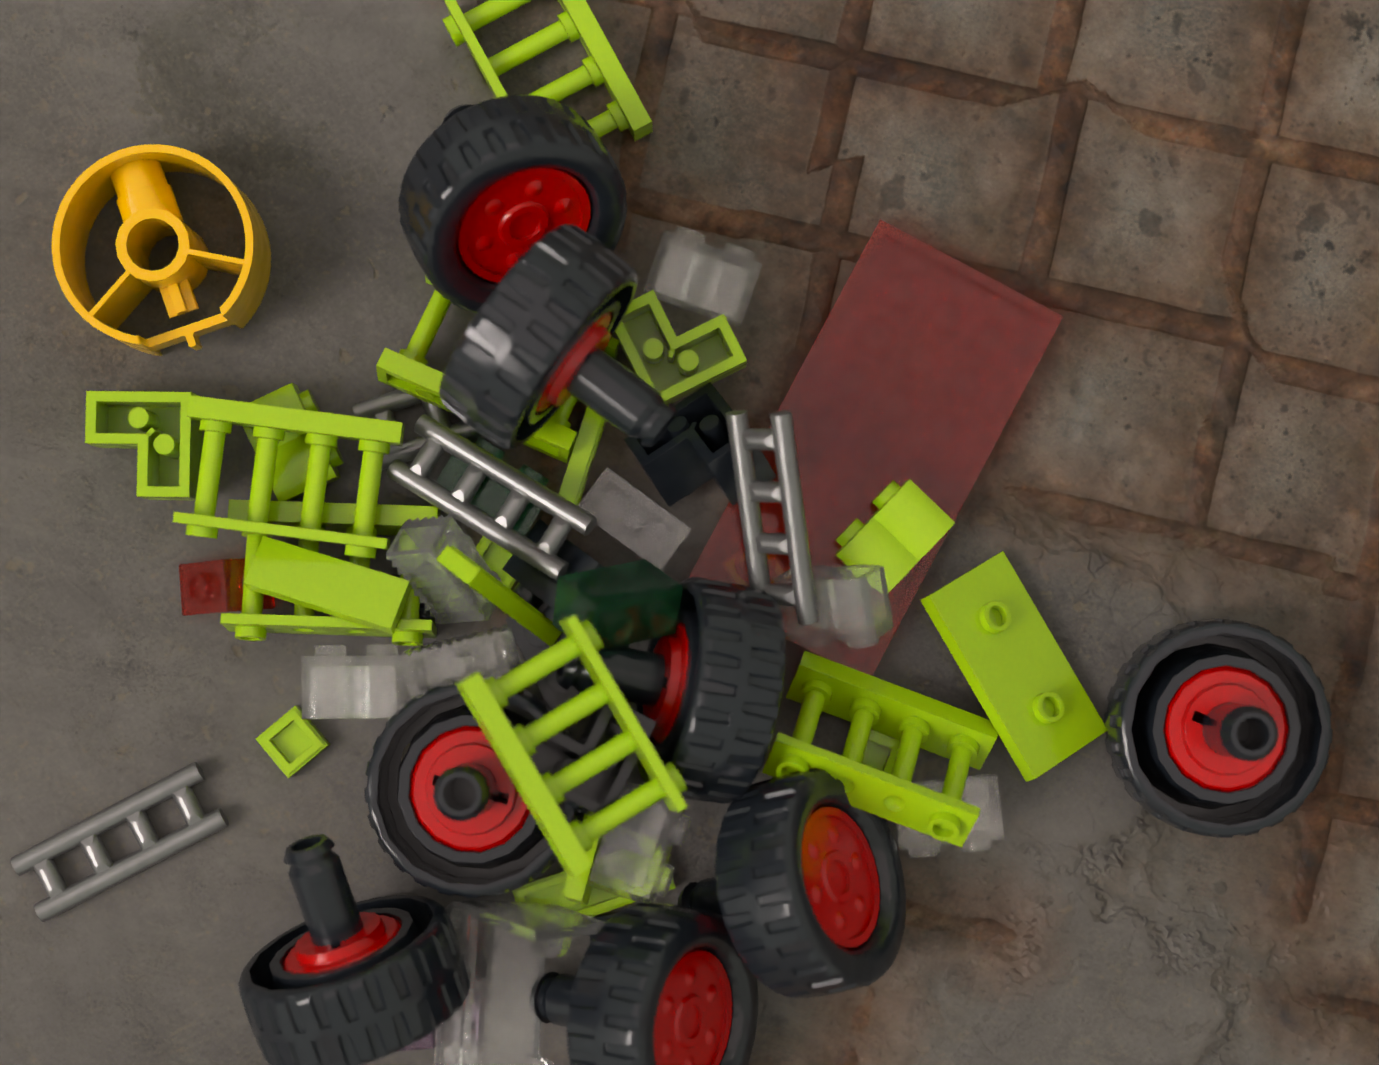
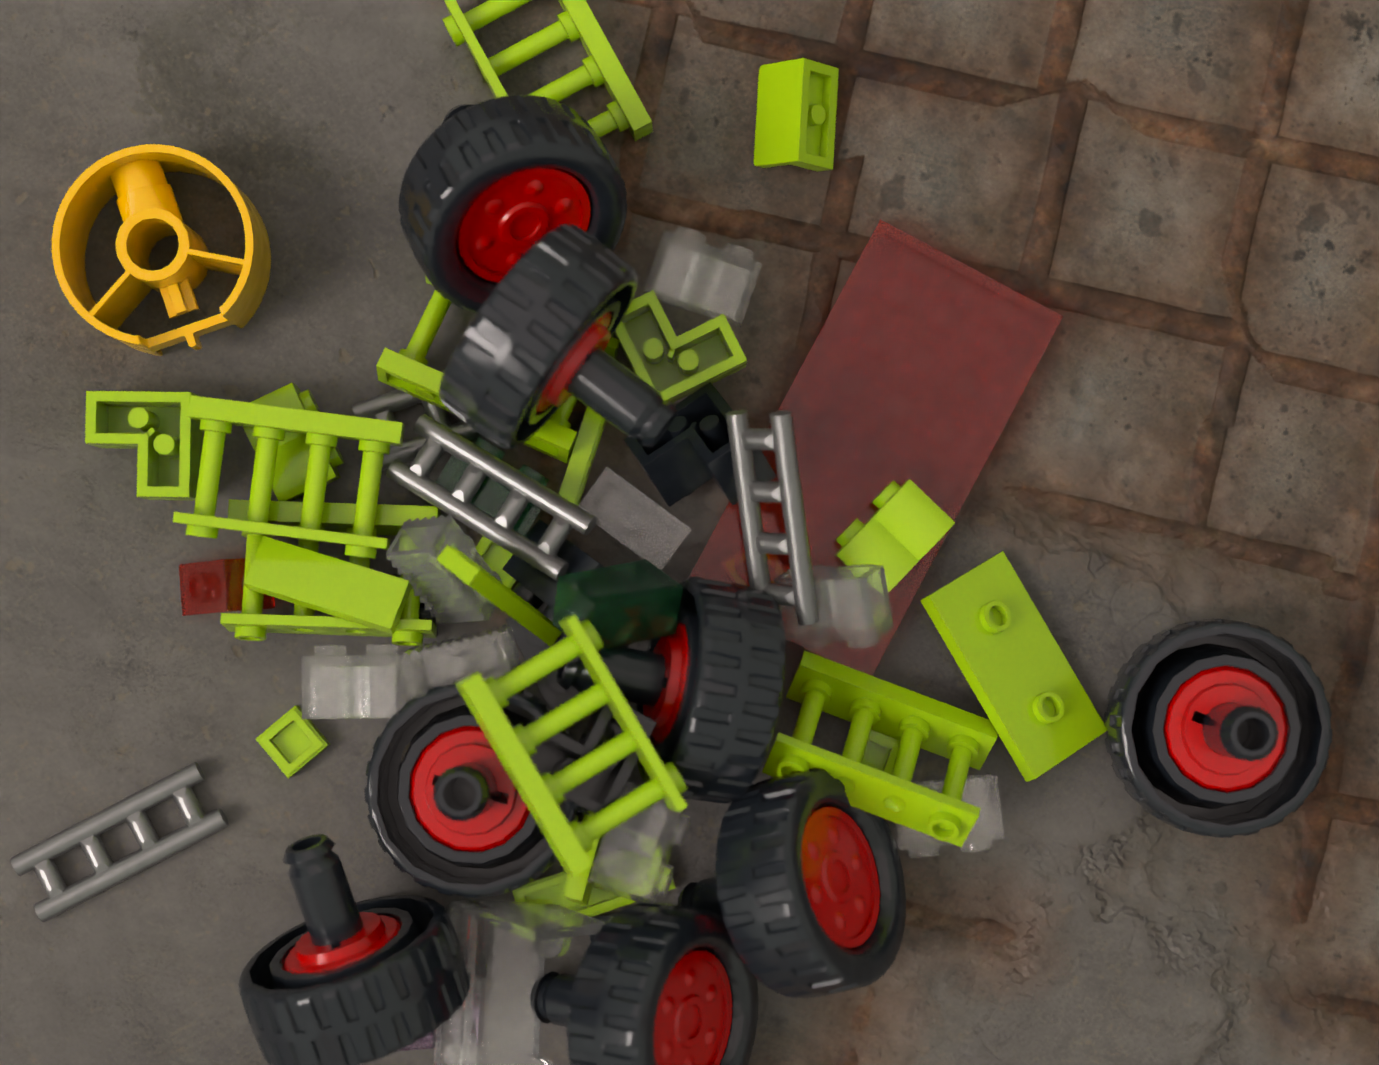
none -> lime panel [754,58,839,172]

